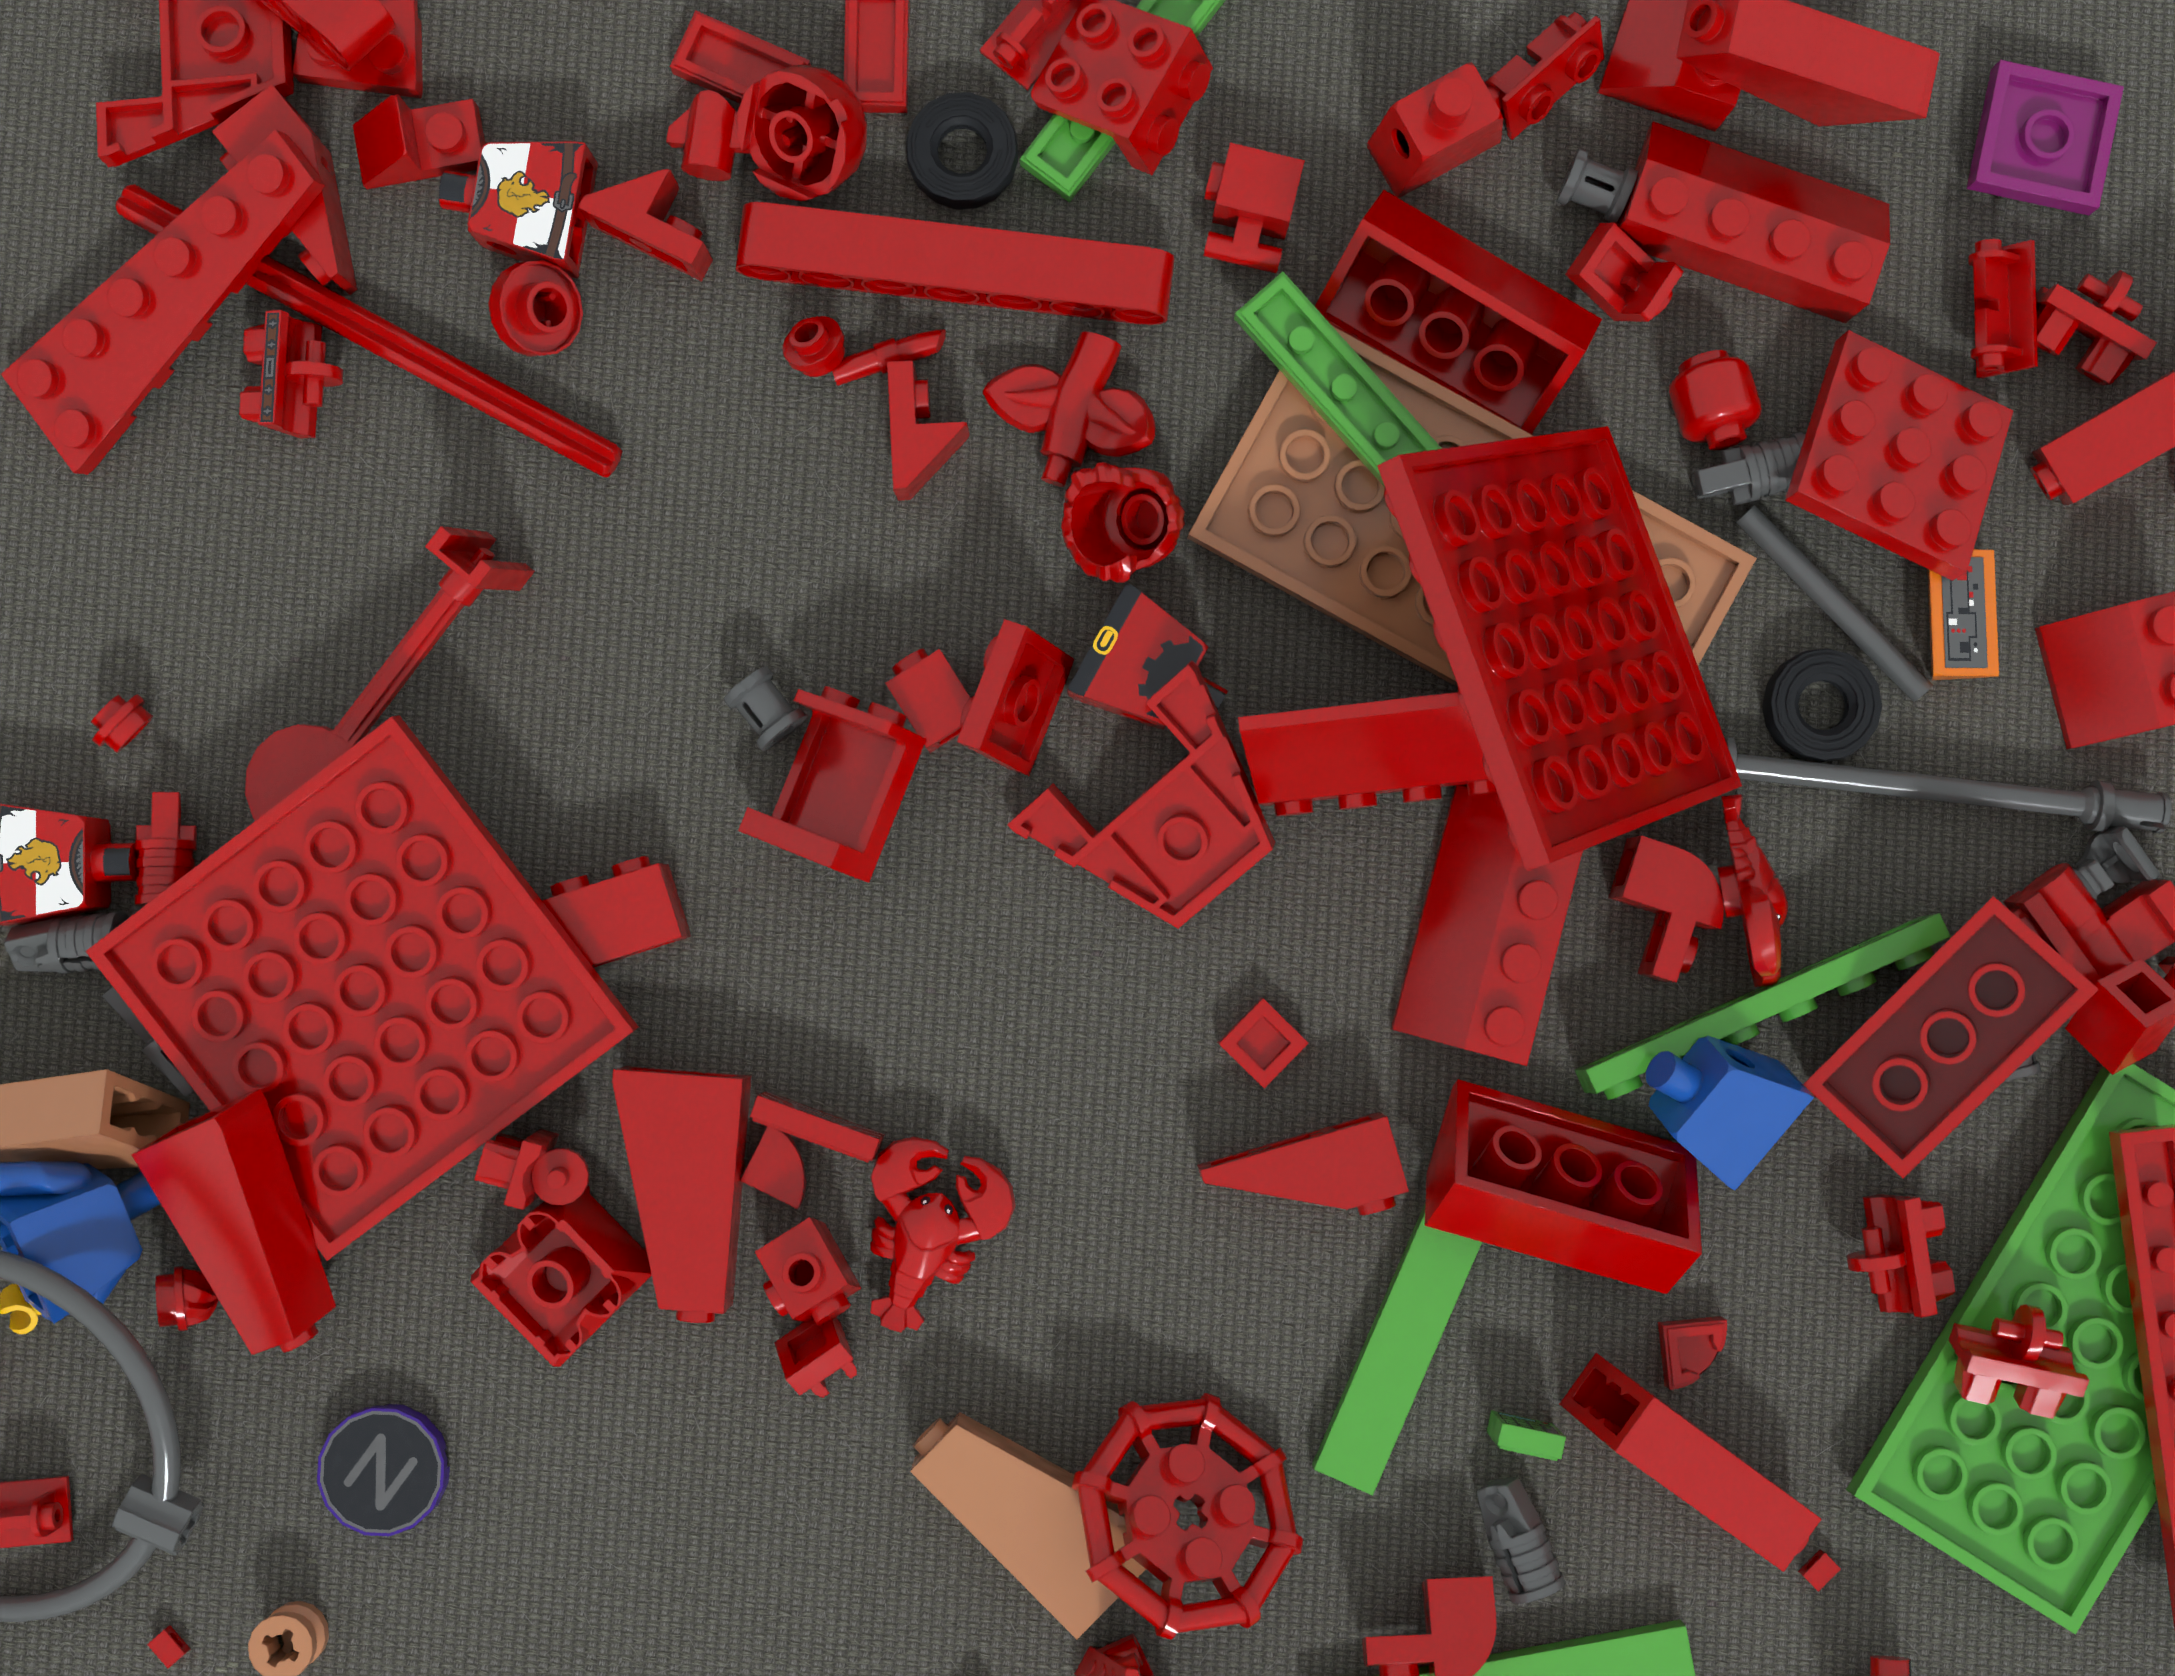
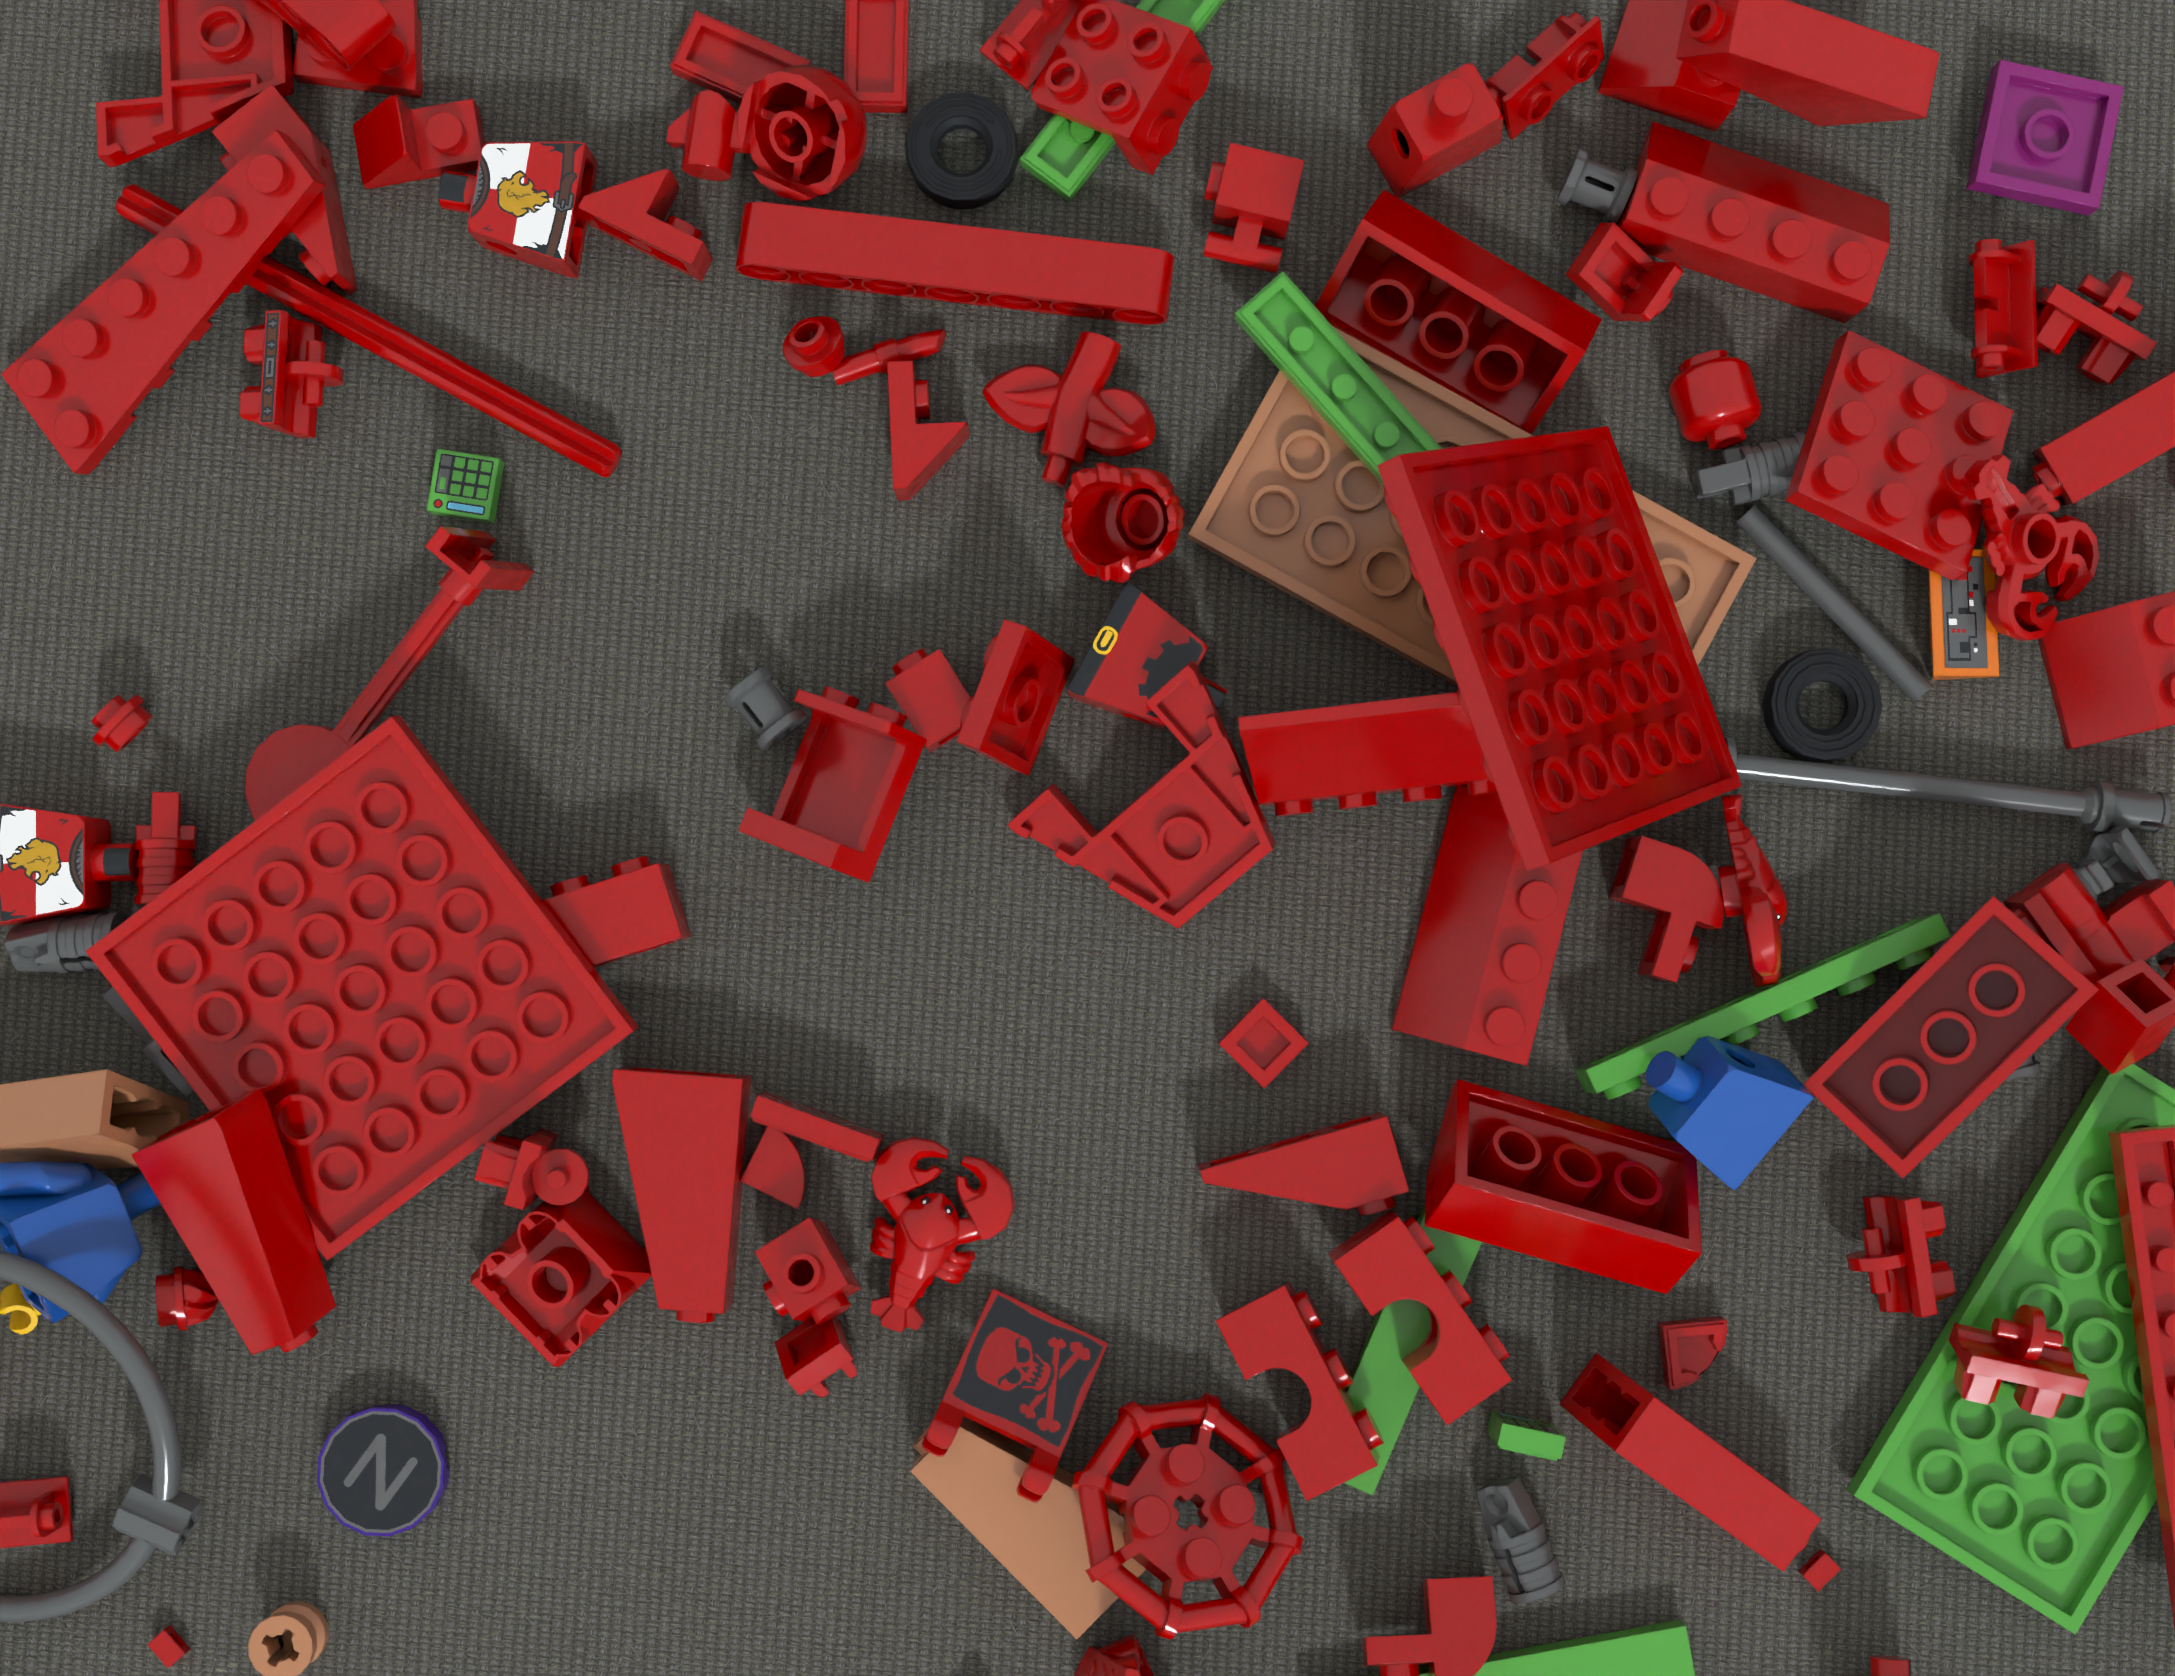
red plate [488,260,583,357] -> none
none -> bright green tile [426,449,505,524]
none -> flag [921,1288,1108,1503]
none -> red arch [1216,1281,1384,1501]
none -> red arch [1327,1209,1512,1426]
none -> red animal [1965,455,2100,641]

